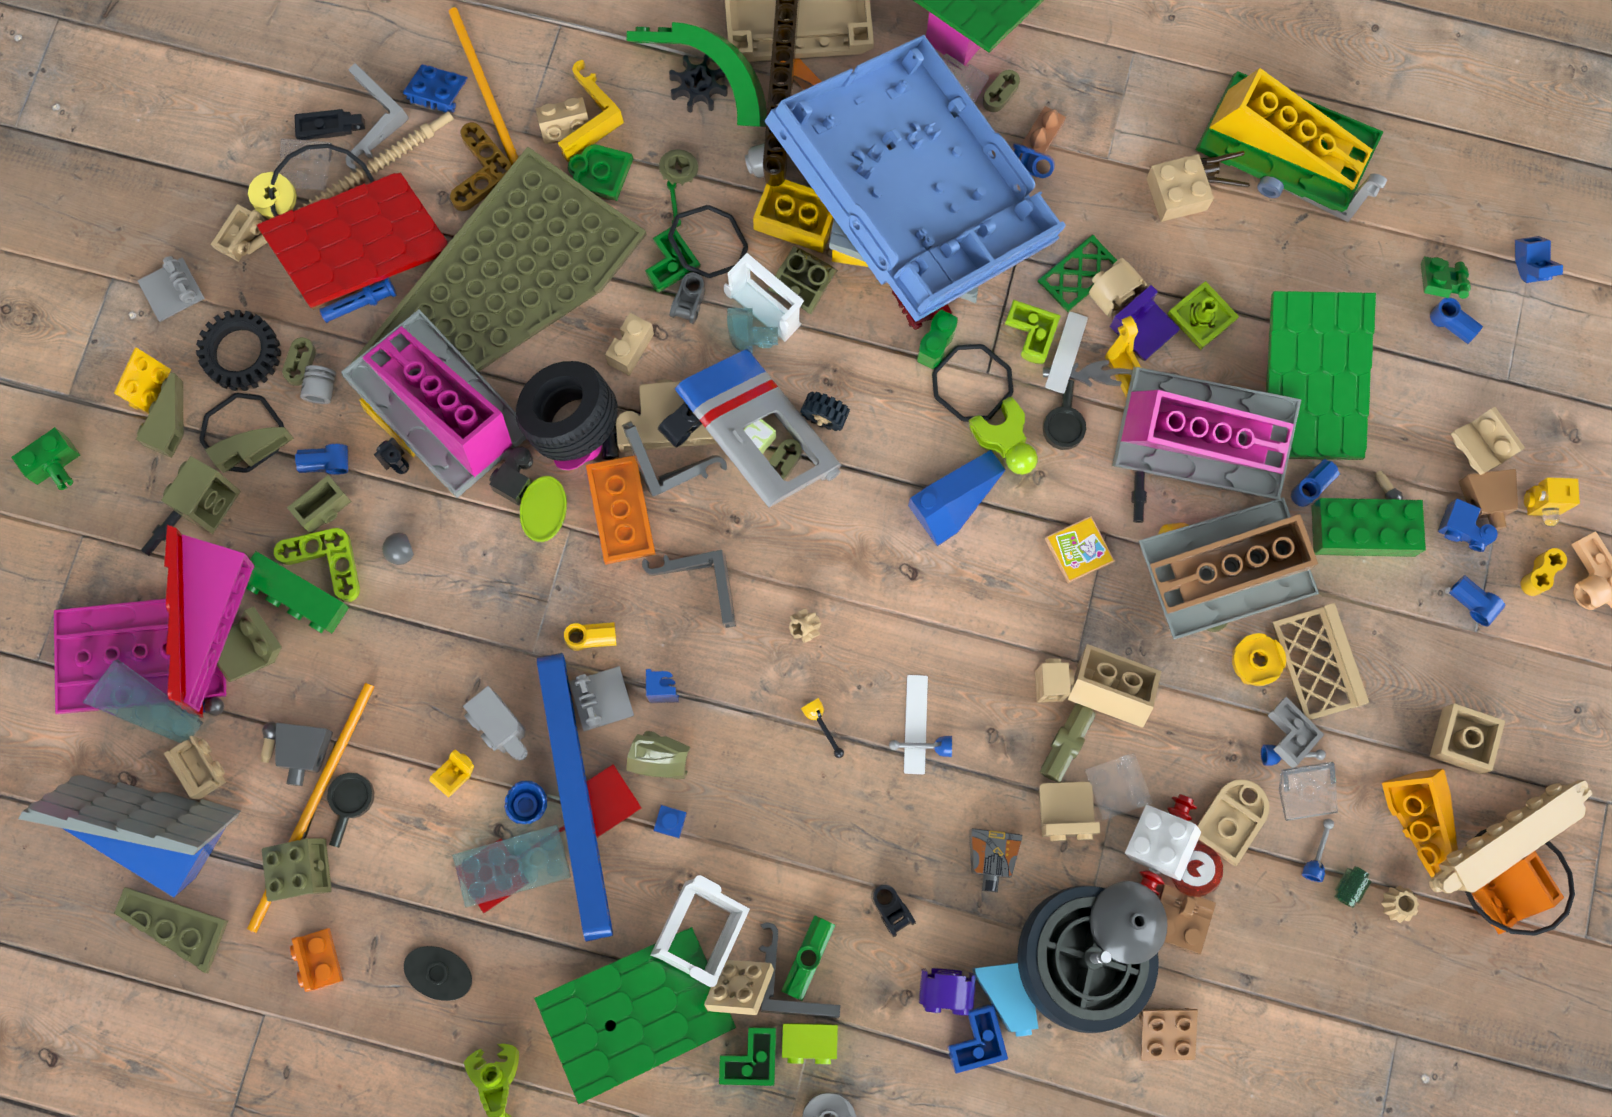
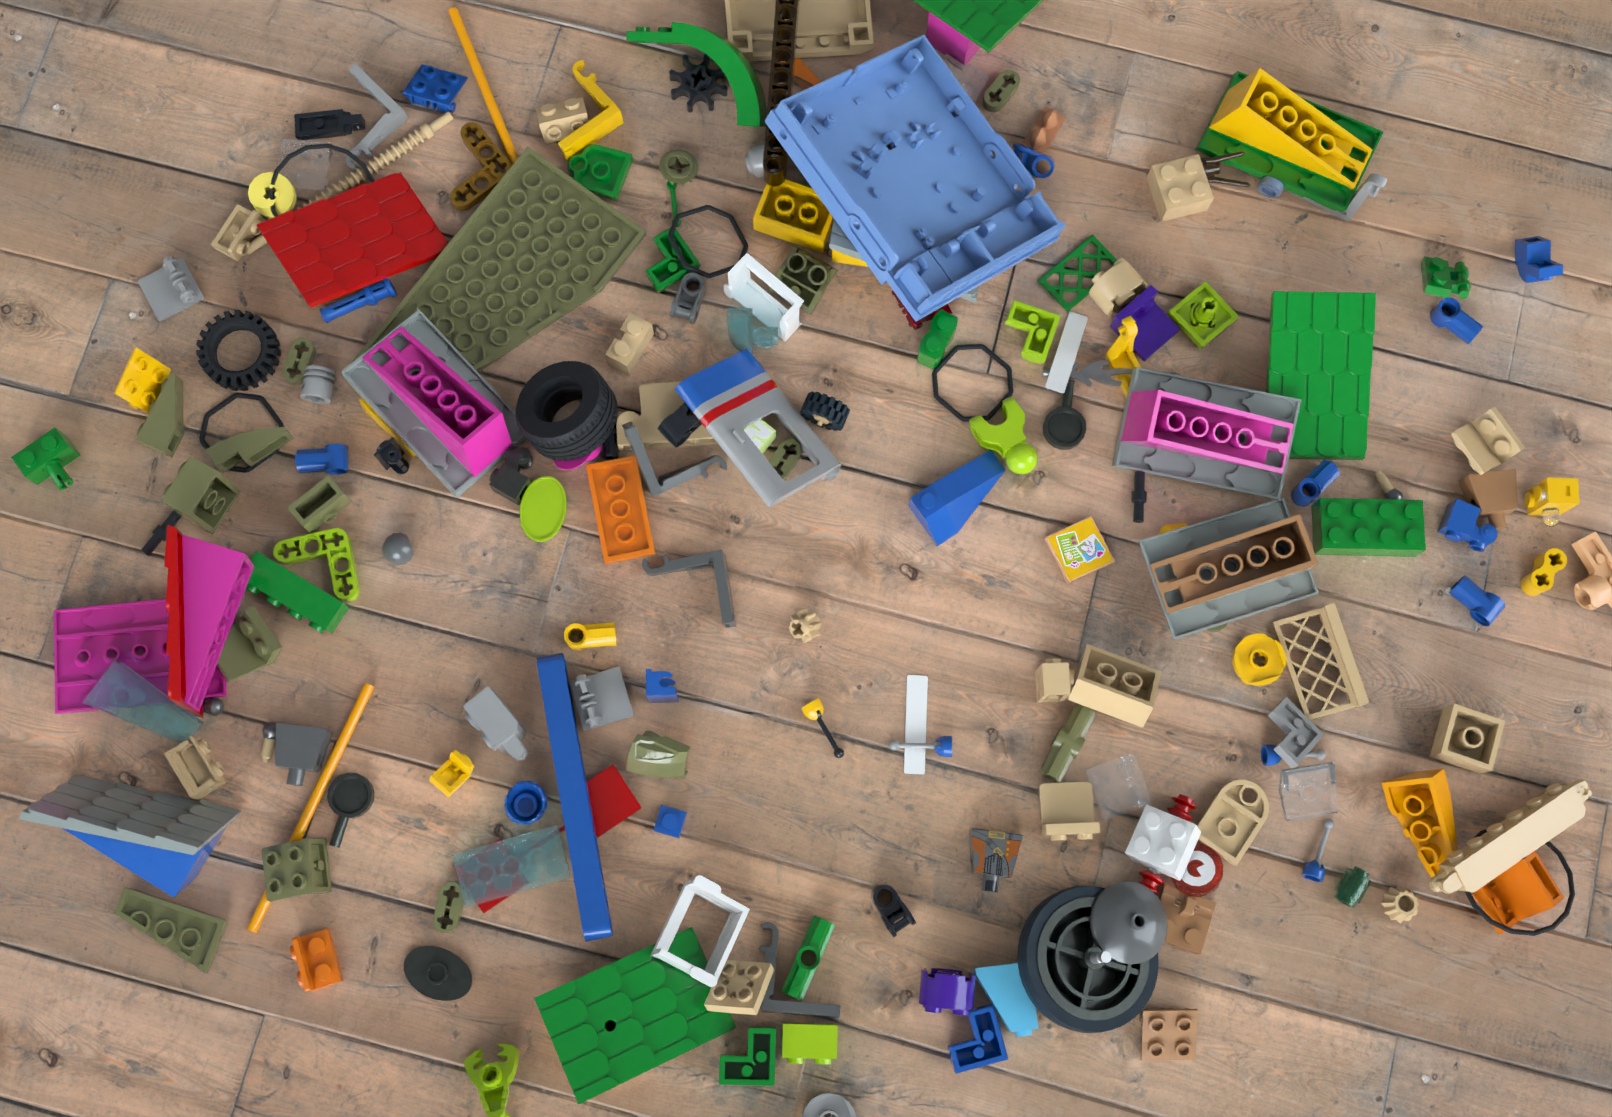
none -> olive beam [433,882,465,933]

